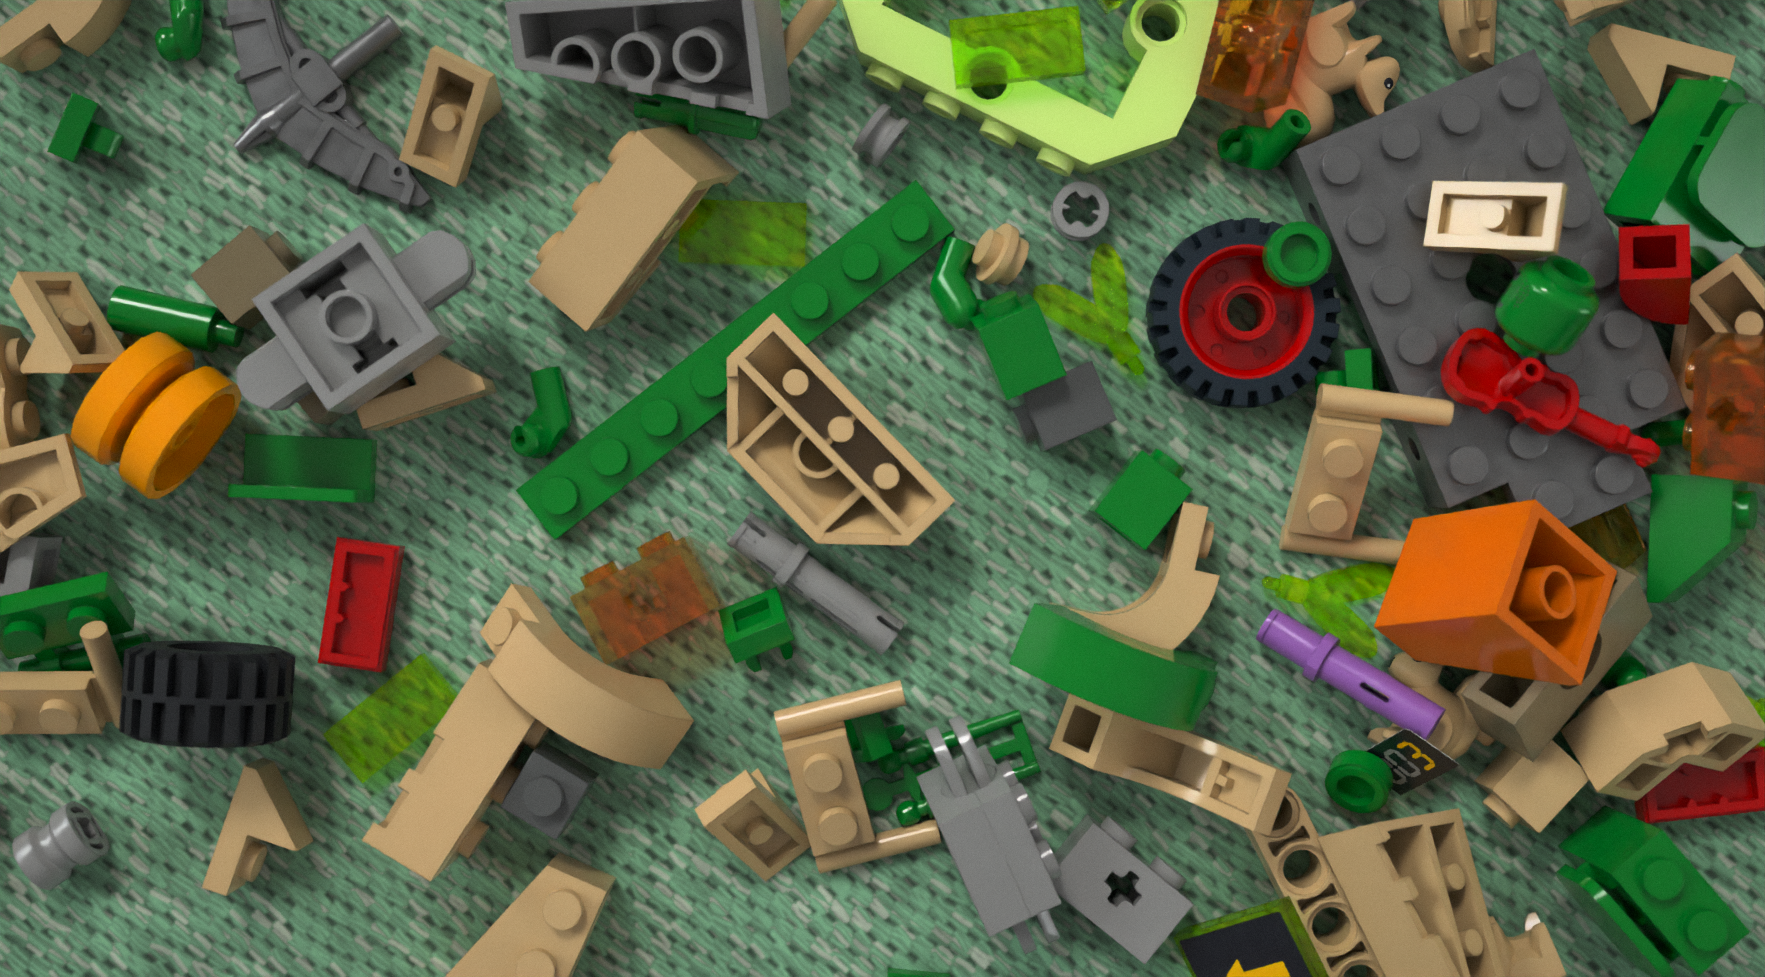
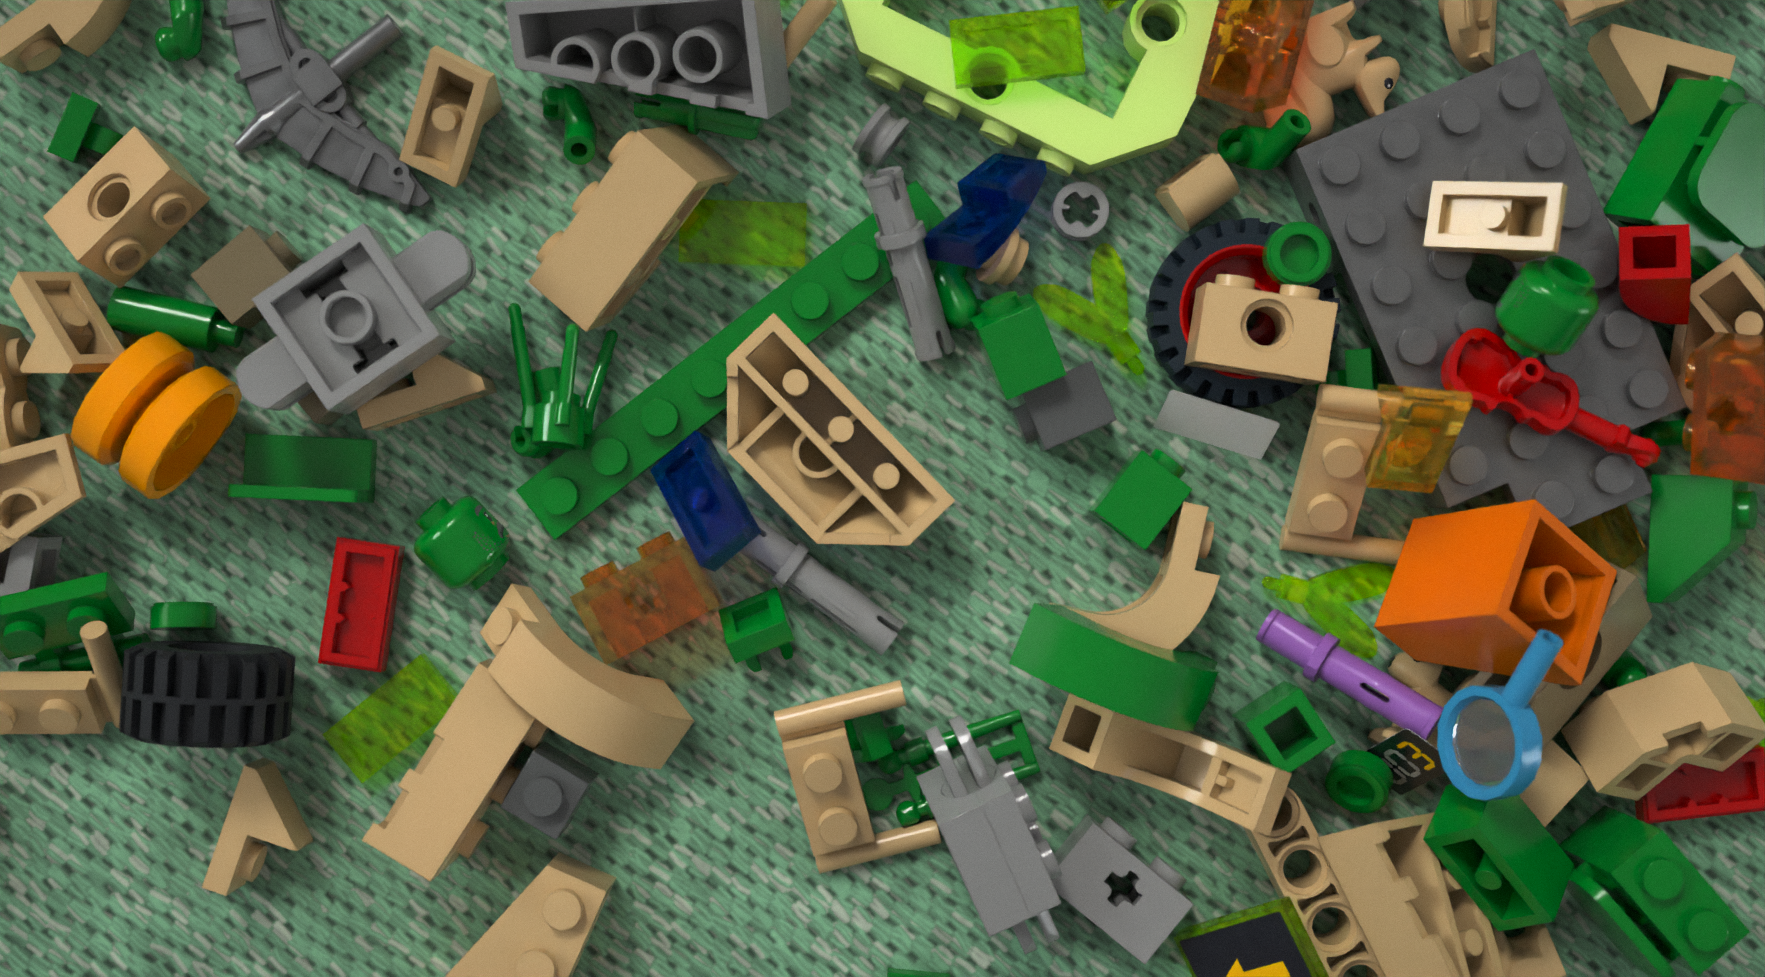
light grey wheel [12,801,109,890] -> none
tan slope [694,768,811,881] -> none
none -> tan brick [43,126,211,288]
none -> green tile [150,602,217,631]
none -> green head [414,496,510,591]
none -> green plant [508,303,618,450]
none -> green arm [542,83,597,165]
none -> clear blue plate [650,430,762,572]
none -> light grey pin [862,166,956,361]
none -> clear blue slope [923,153,1047,269]
none -> tan brick [1154,153,1240,232]
none -> white sticker [1154,390,1280,460]
none -> tan brick [1184,274,1338,385]
none -> green brick [1232,681,1336,773]
none -> clear yellow slope [1364,384,1473,493]
none -> green brick [1423,771,1574,932]
none -> dark azure piece [1437,630,1563,801]

